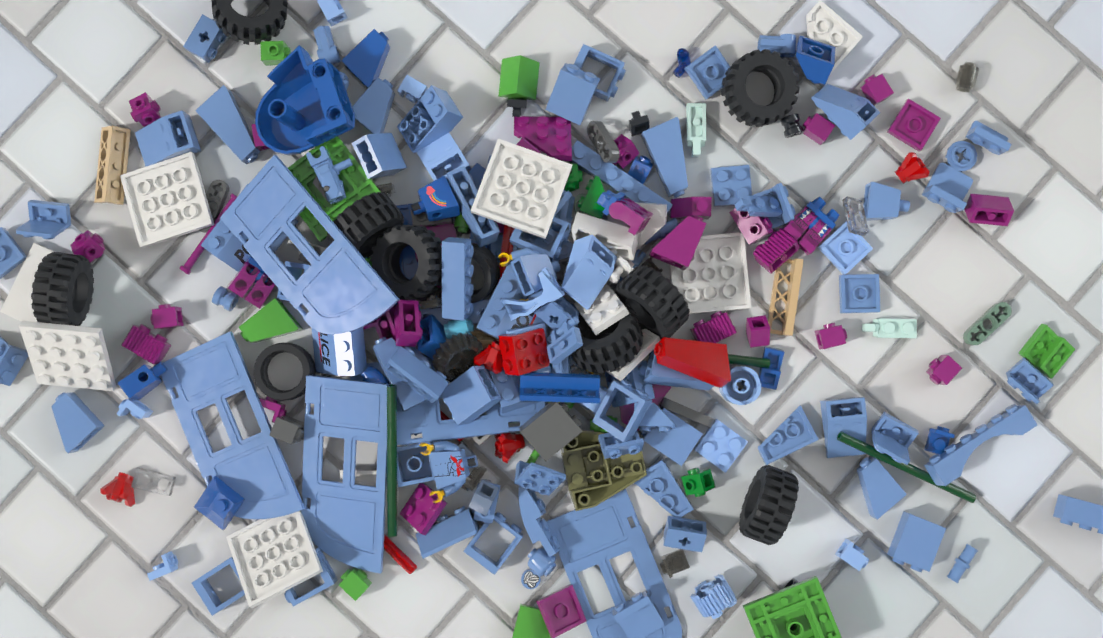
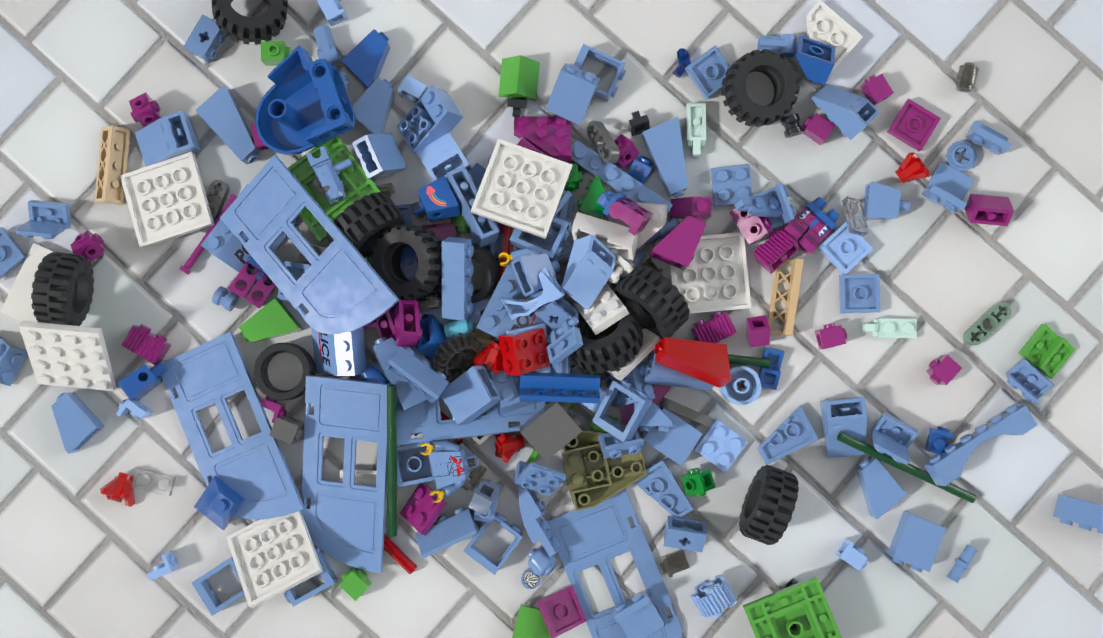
magenta brick [150,304,184,329] -> none

